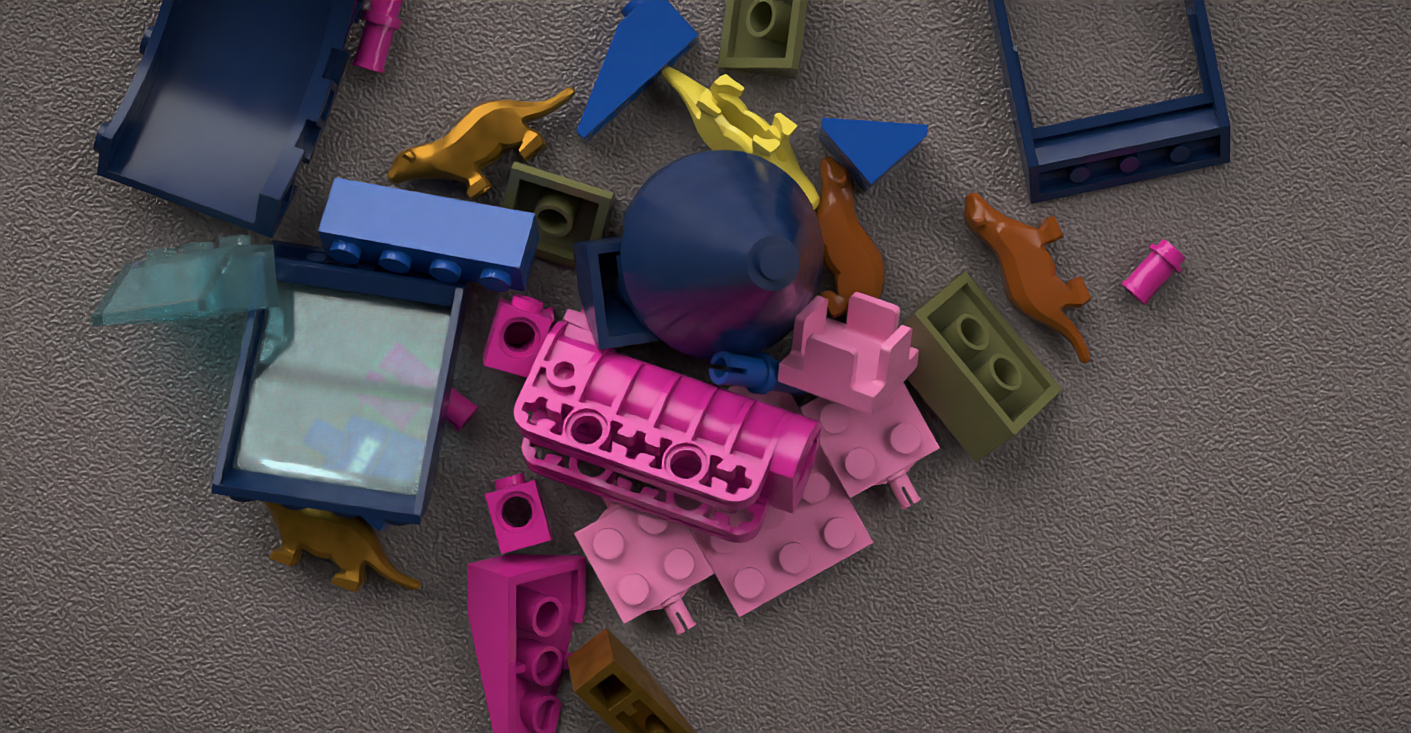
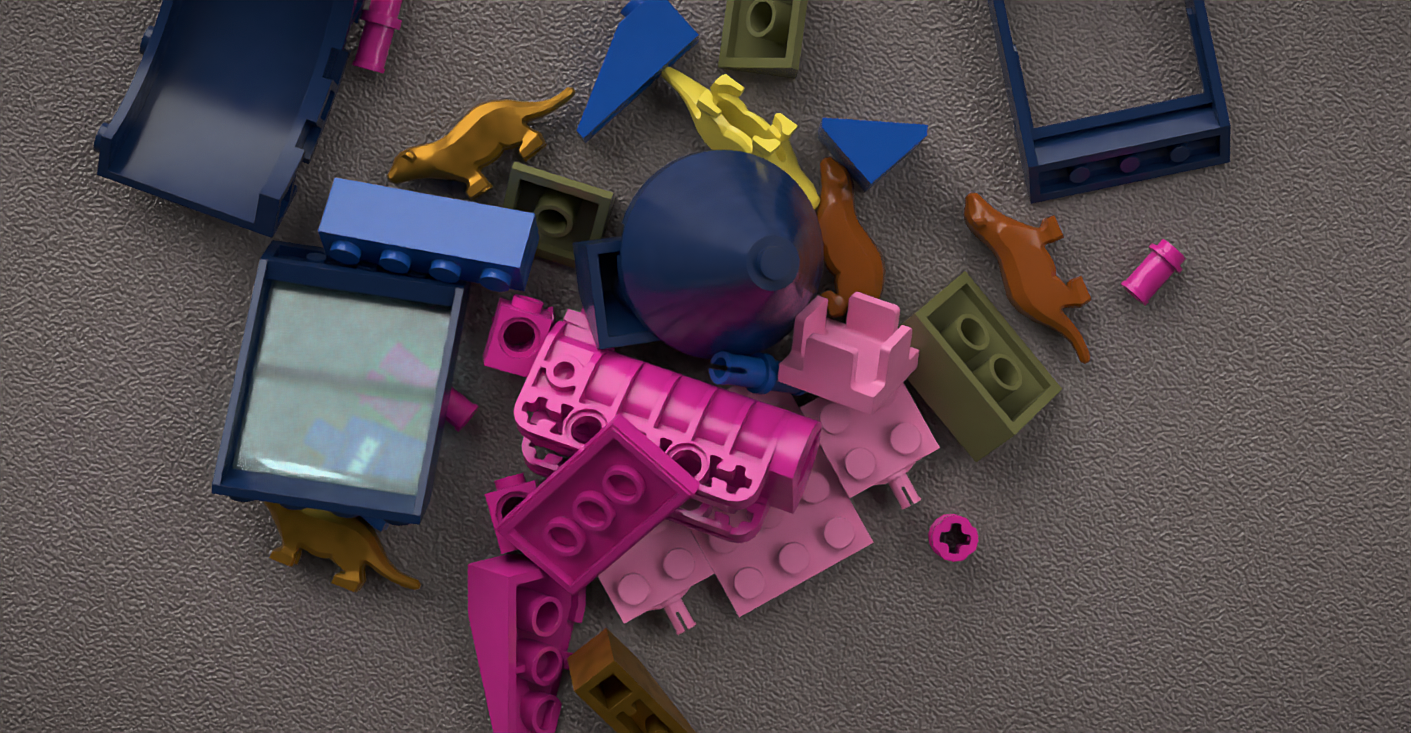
clear light blue slope [91,235,279,327] -> none
none -> dark pink tile [495,413,701,596]
none -> dark pink bush [928,514,978,562]

